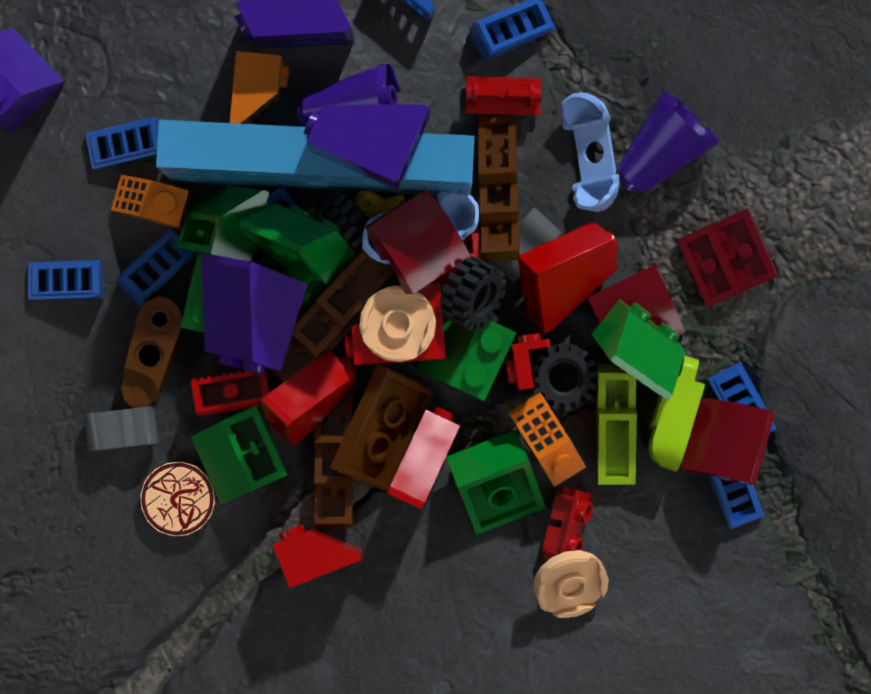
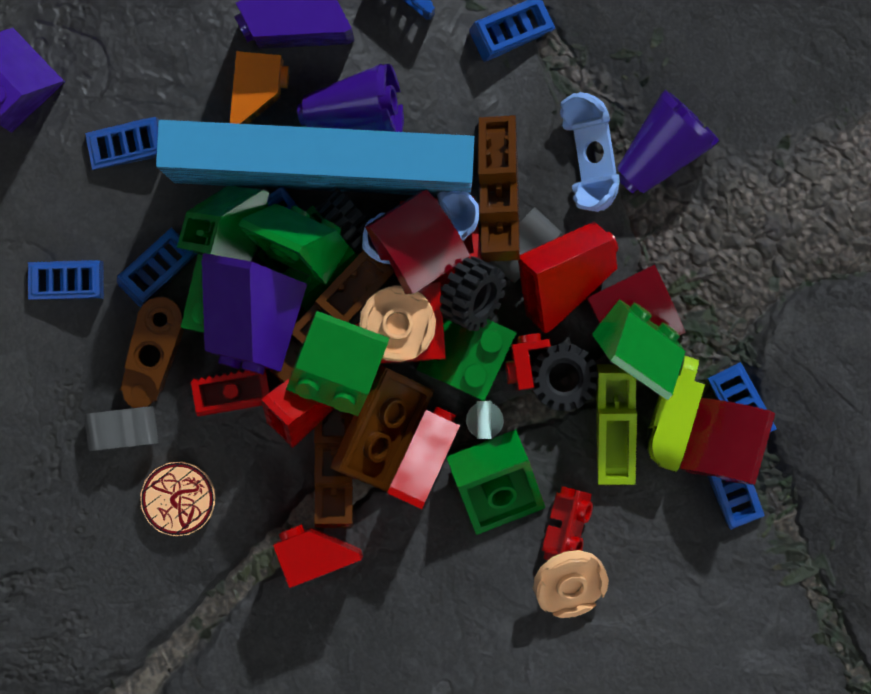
orange slope [111,175,193,230] -> none
green slope [191,406,290,505] -> none
dark purple slope [303,104,430,190] -> none
arm [354,191,405,219] -> none
red hinge [465,76,541,116] -> none
orange slope [508,393,586,487] -> none
dark red slope [677,208,779,307] -> none
none -> green slope [286,311,389,416]
none -> light aqua plate [466,401,504,439]

